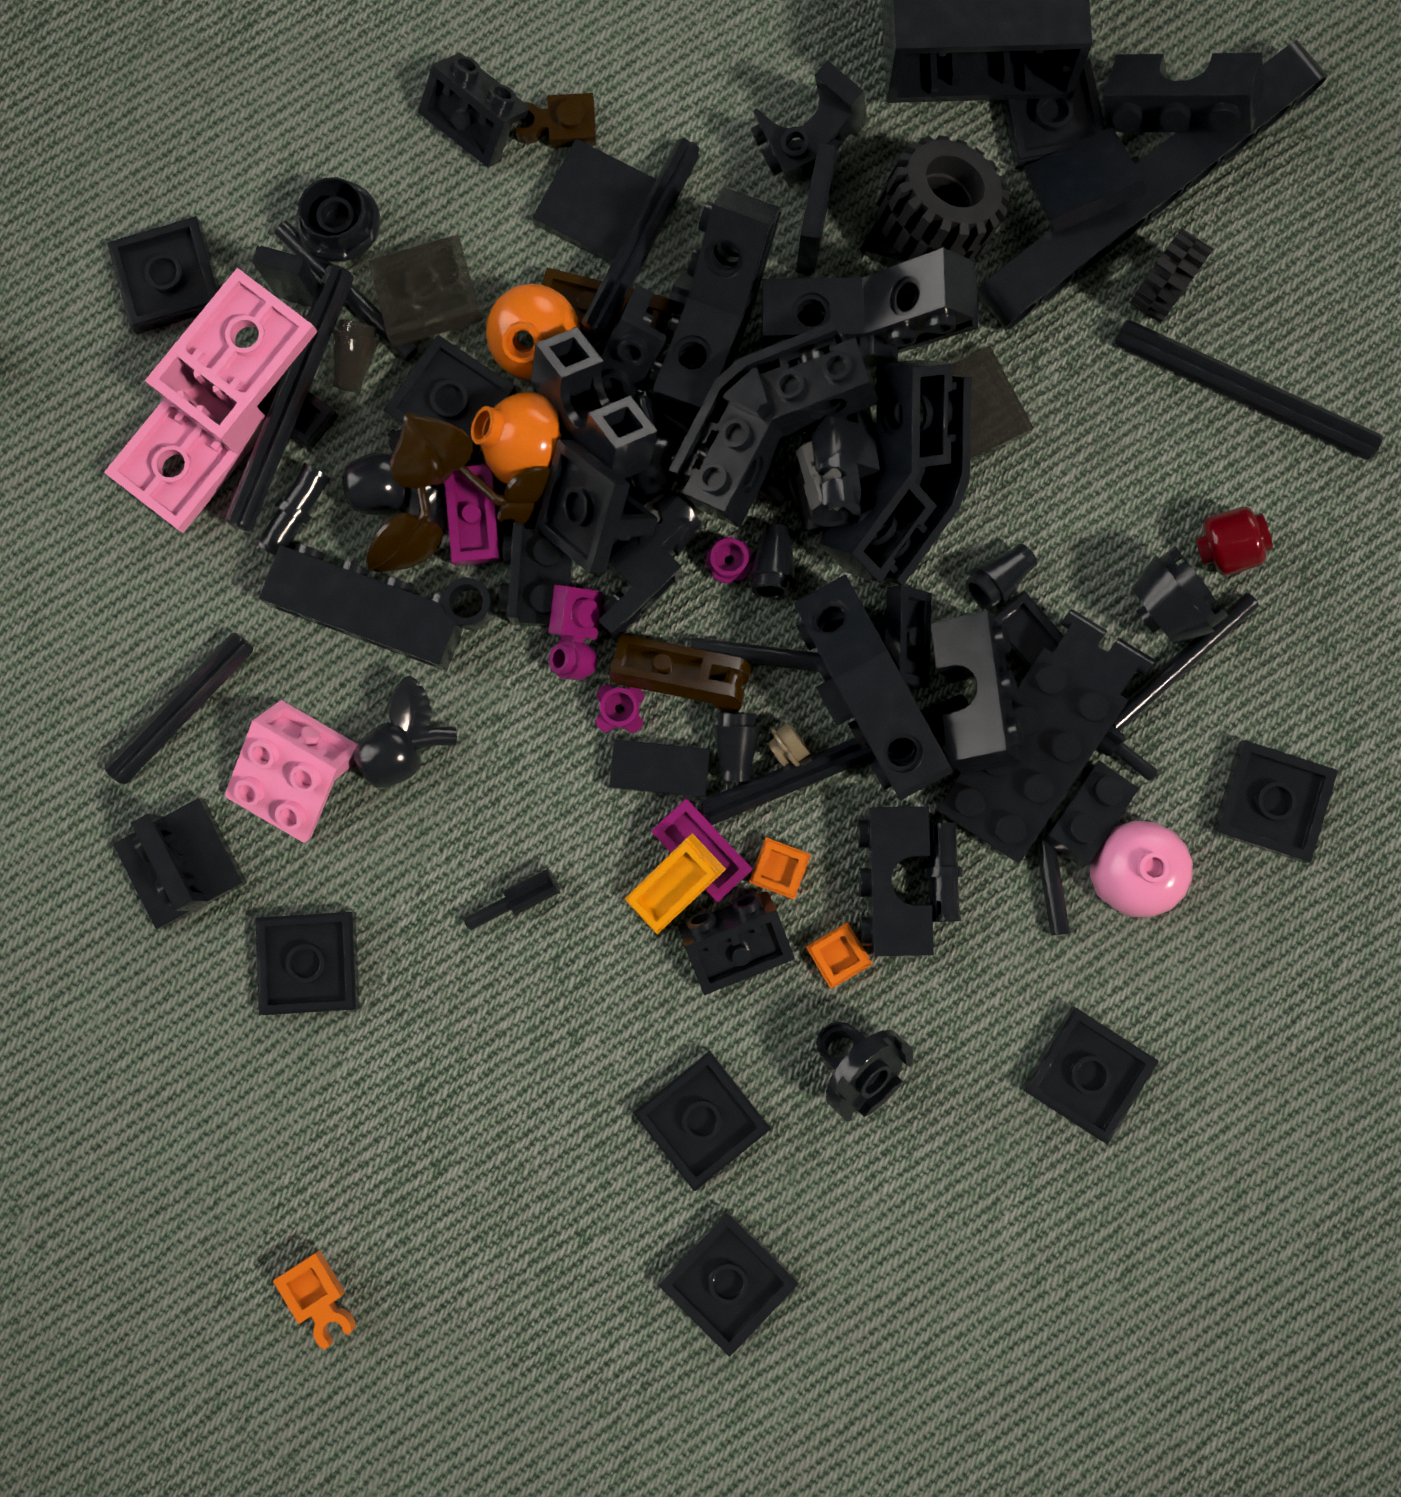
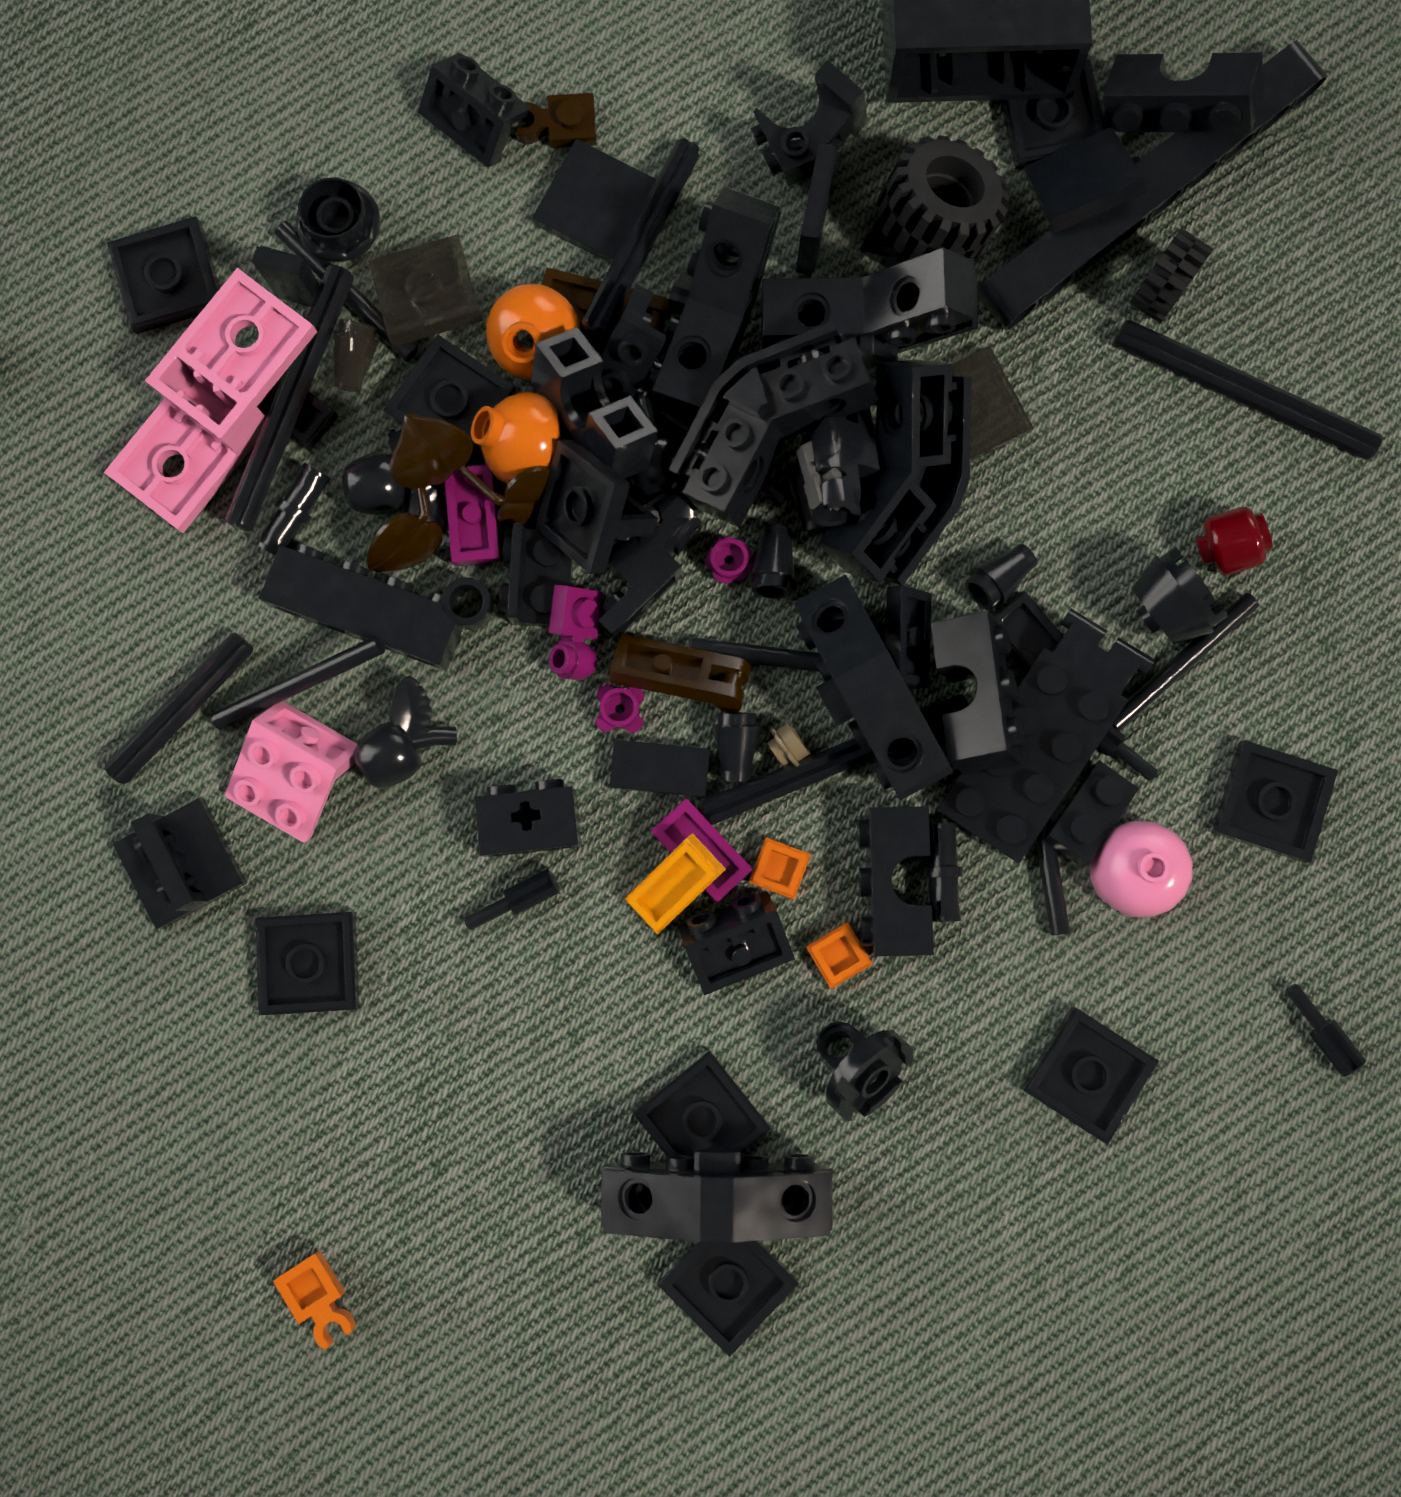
none -> black bar [211,635,385,730]
none -> black brick [474,779,582,857]
none -> black brick [601,1147,833,1242]
none -> black axle [1286,984,1366,1077]

